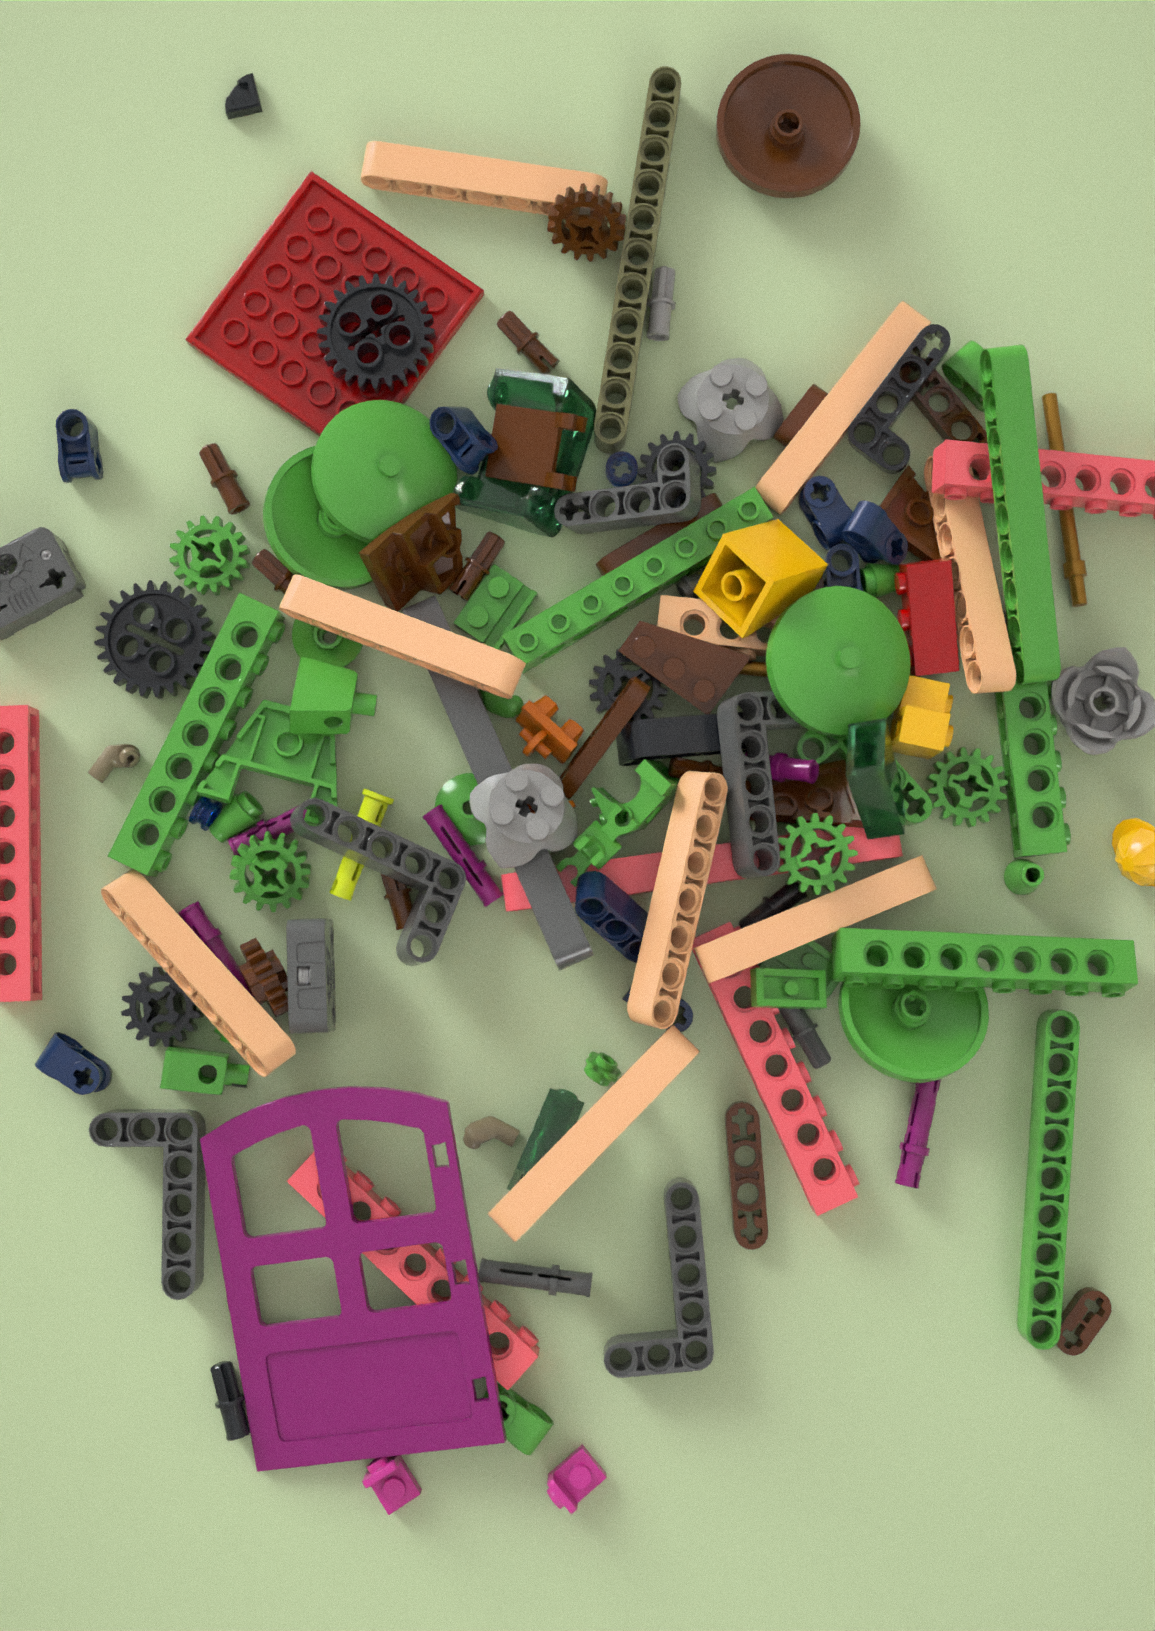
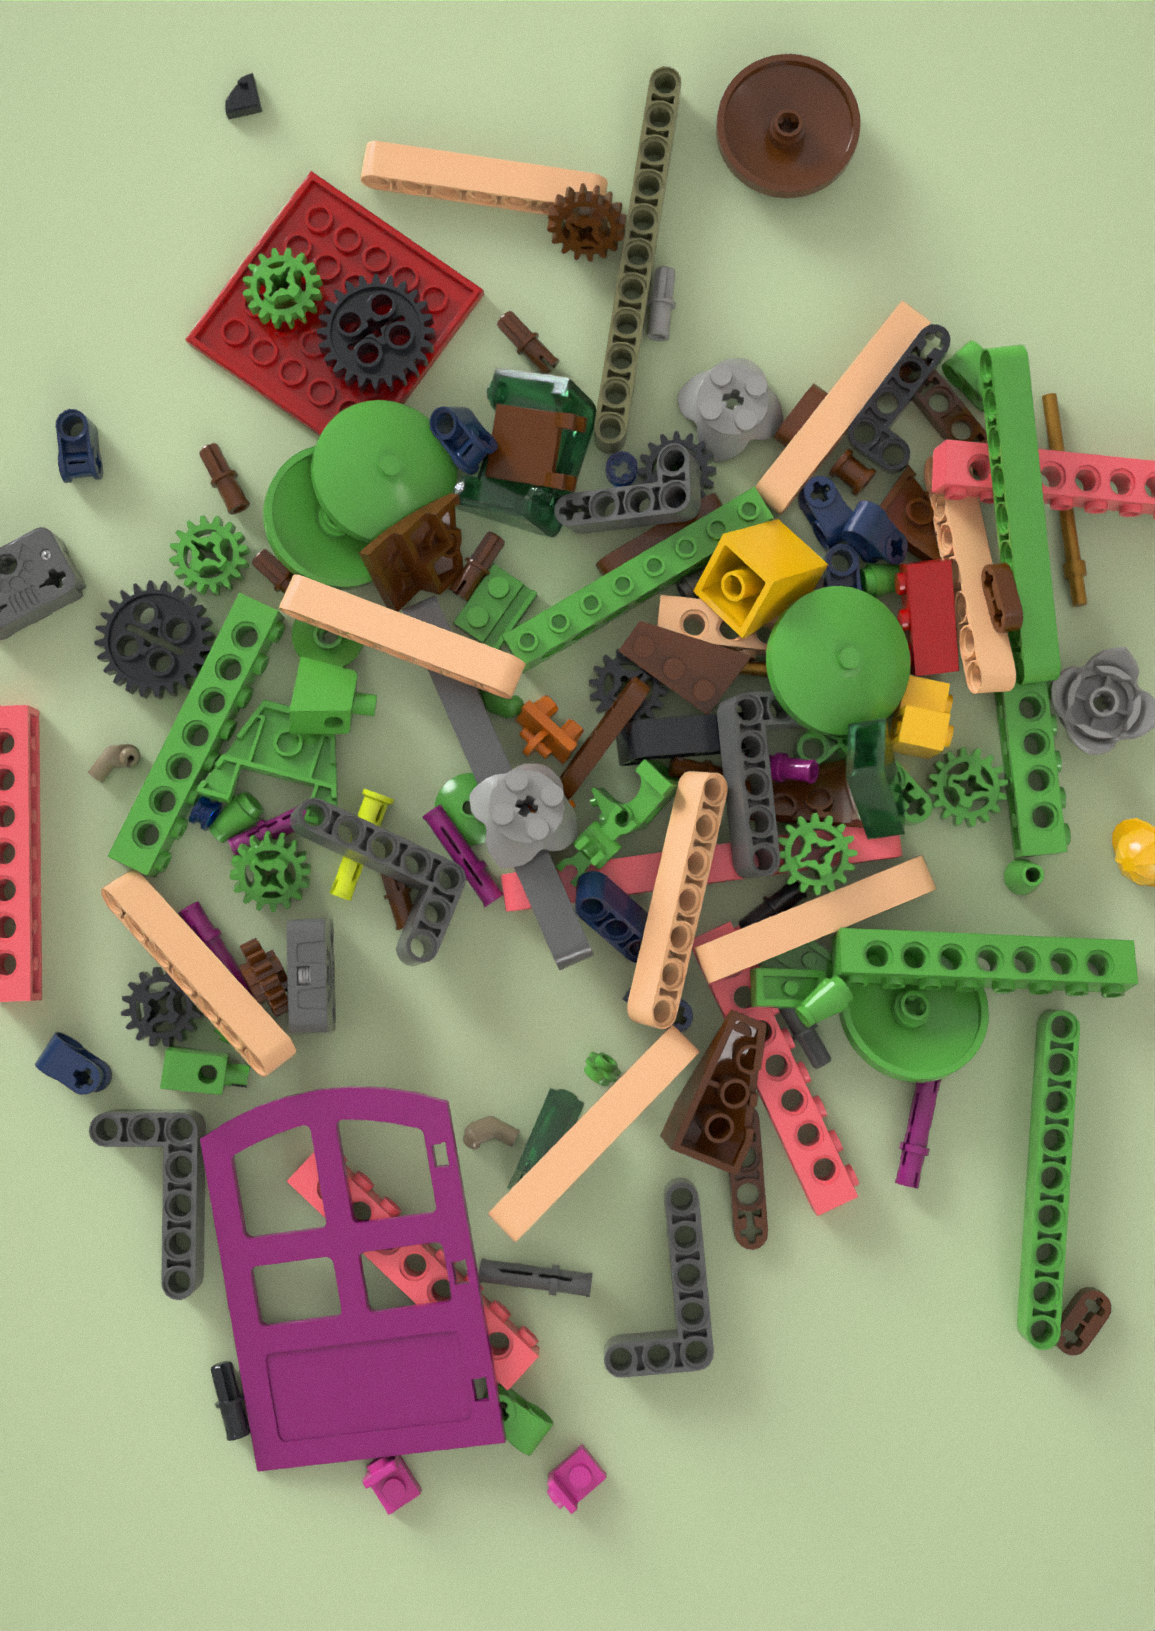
none -> bright green gear [243,248,323,329]
none -> reddish brown wedge [660,1009,766,1176]
none -> bright green cone [795,975,853,1028]
none -> reddish brown bush [829,448,877,497]
none -> reddish brown beam [981,562,1023,633]

